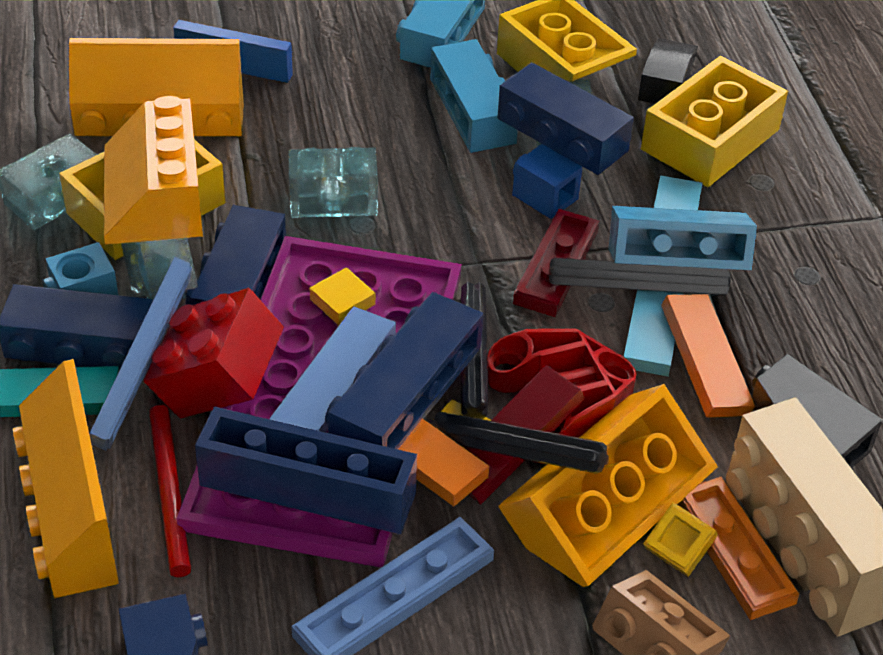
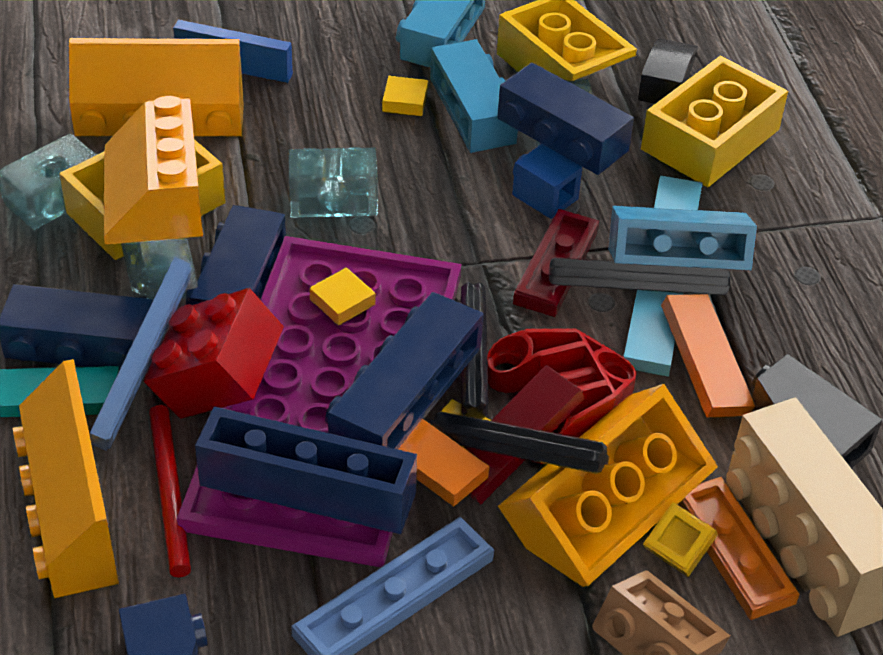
dark azure brick [42,242,118,295] -> none
medium blue tile [270,306,396,433] -> none
none -> yellow tile [382,76,428,116]

